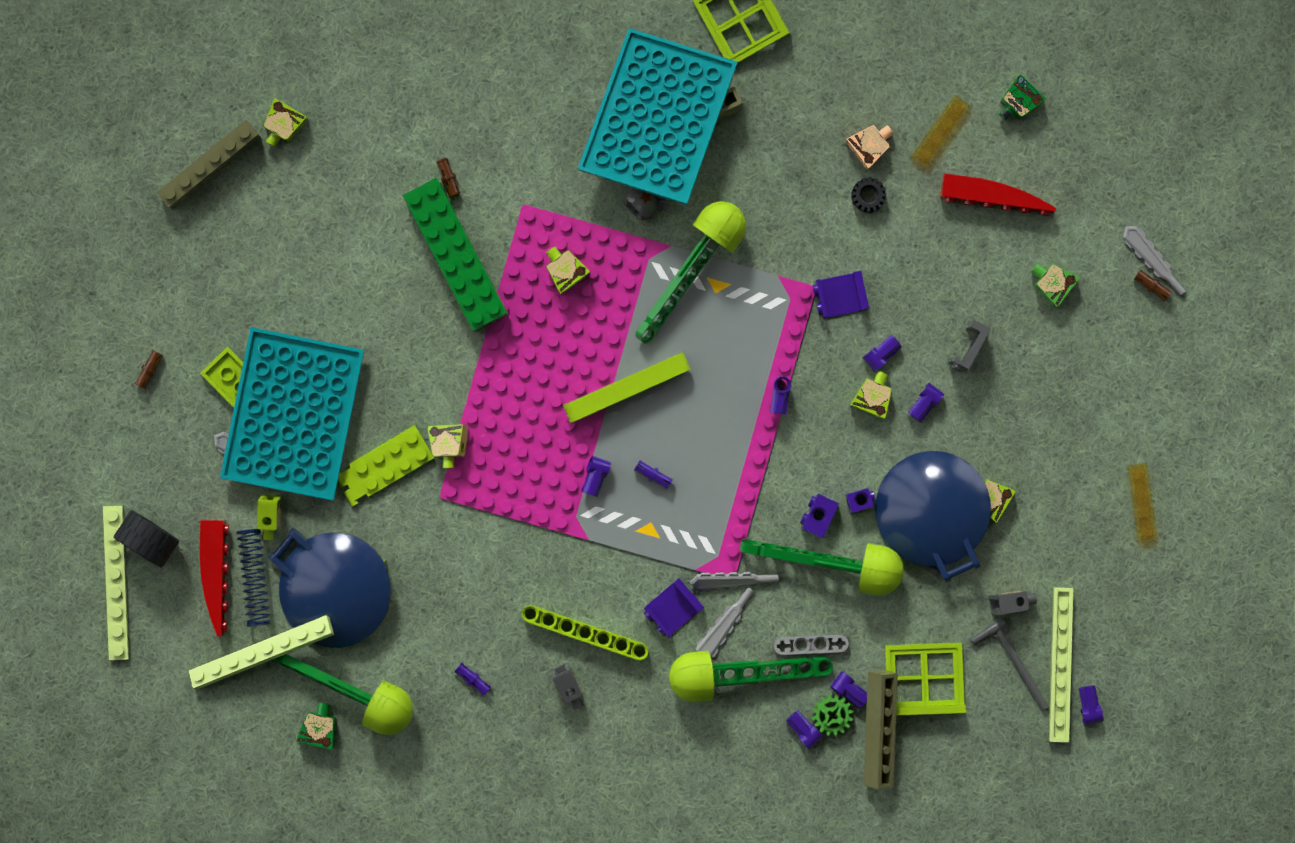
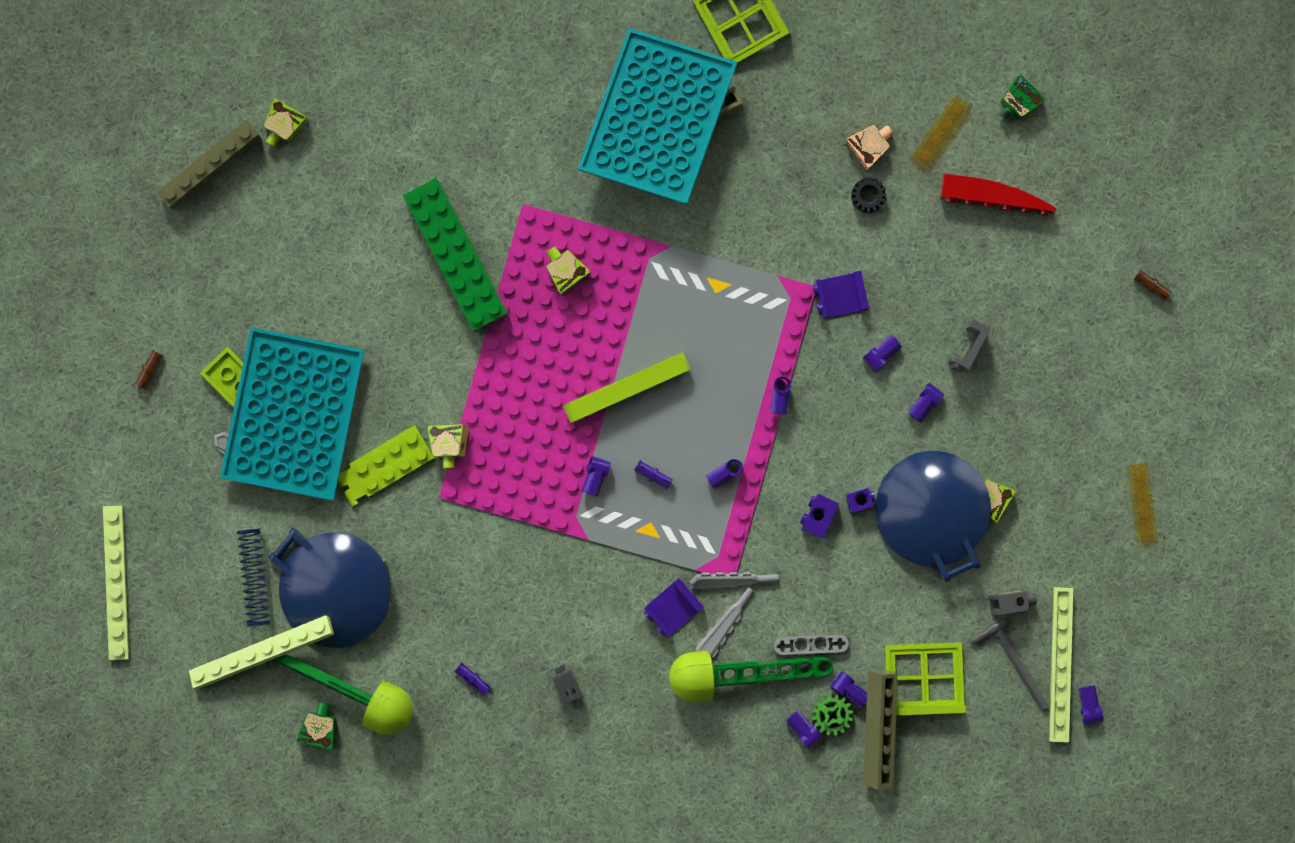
black tyre [113,510,180,568] -> none
red slope [199,520,229,636] -> none
lime torso [257,494,282,540] -> none
reddish brown pin [436,158,461,198] -> none
lime beam [522,605,648,660] -> none
dark grey piece [624,188,670,220] -> none
piece [635,201,746,344] -> none
piece [740,539,904,596] -> none
torso [850,371,892,419] -> none
torso [1031,263,1080,308] -> none
light grey sword [1123,226,1185,295] -> none
none -> dark purple piece [705,459,743,489]

